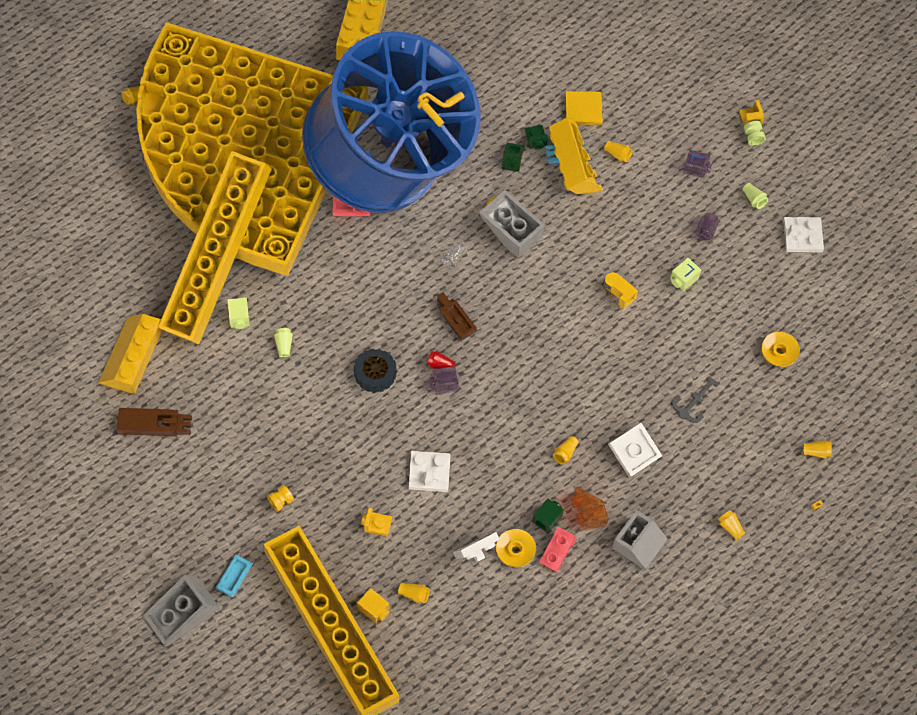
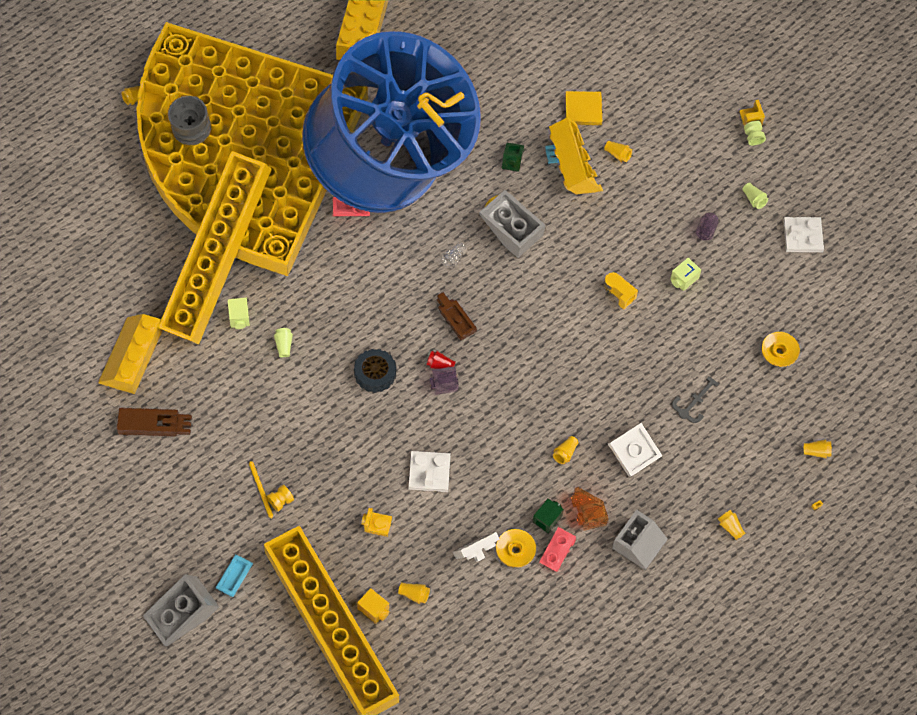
dark green bracket [525,125,548,149] -> none
clear purple brick [683,149,712,178] -> none
none -> dark grey wheel [168,96,211,145]
none -> yellow axle [249,461,273,518]

